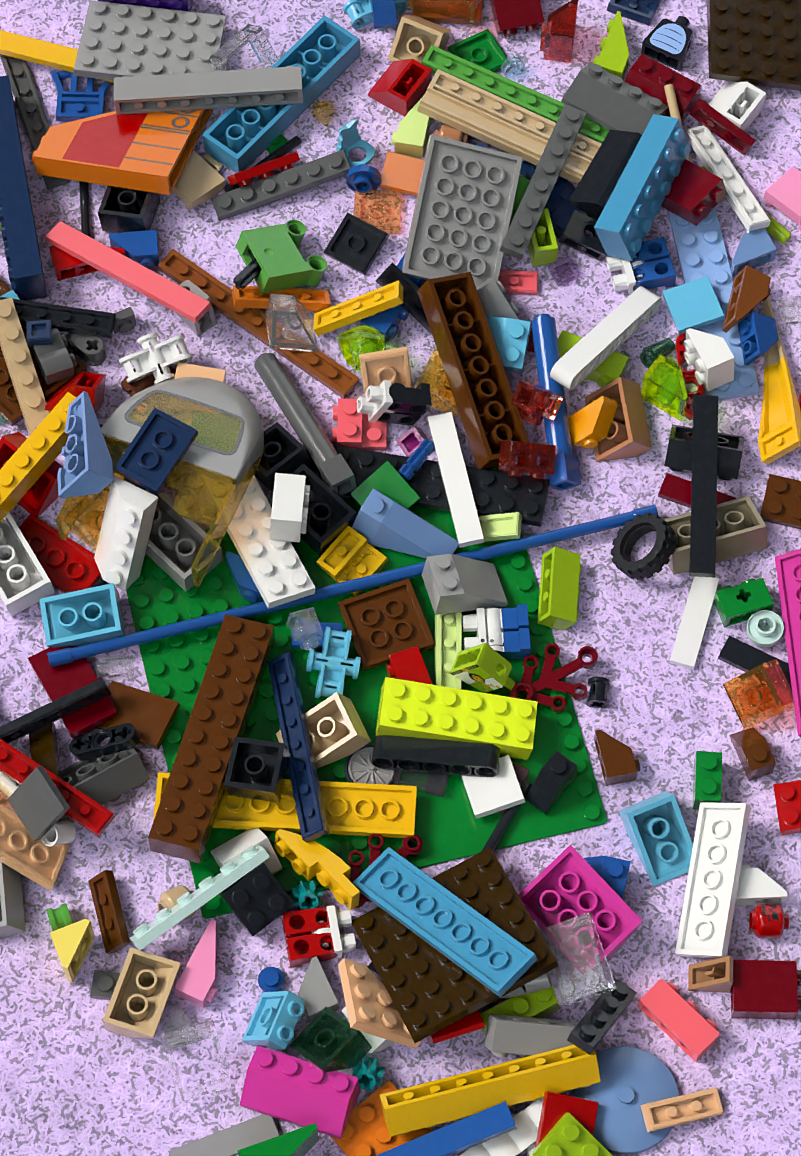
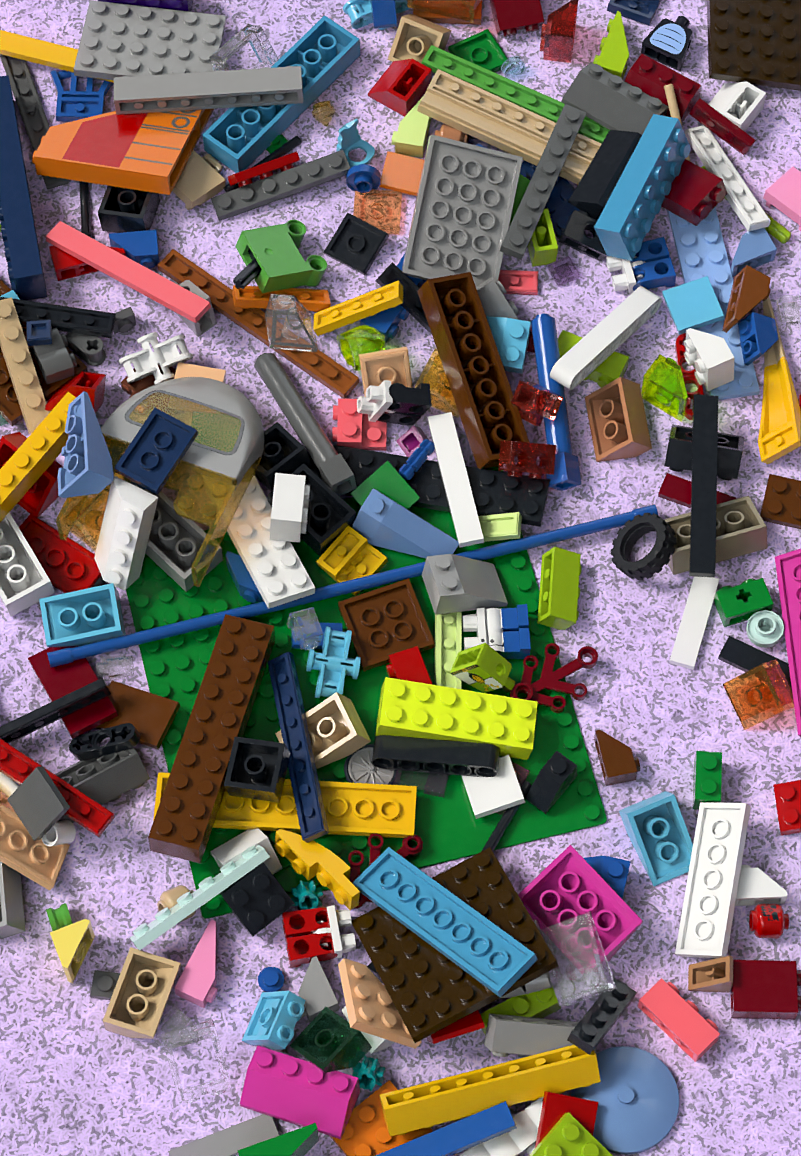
dark brown tile [29,723,61,778] -> none
reddish brown plate [88,870,130,954] -> none
light orange slope [568,396,618,449] -> none
black bush [586,676,611,708] -> none
clear green cone [640,338,676,369] -> none
light nougat tile [641,1087,724,1132] -> none
reddish brown slope [729,727,776,781] -> none

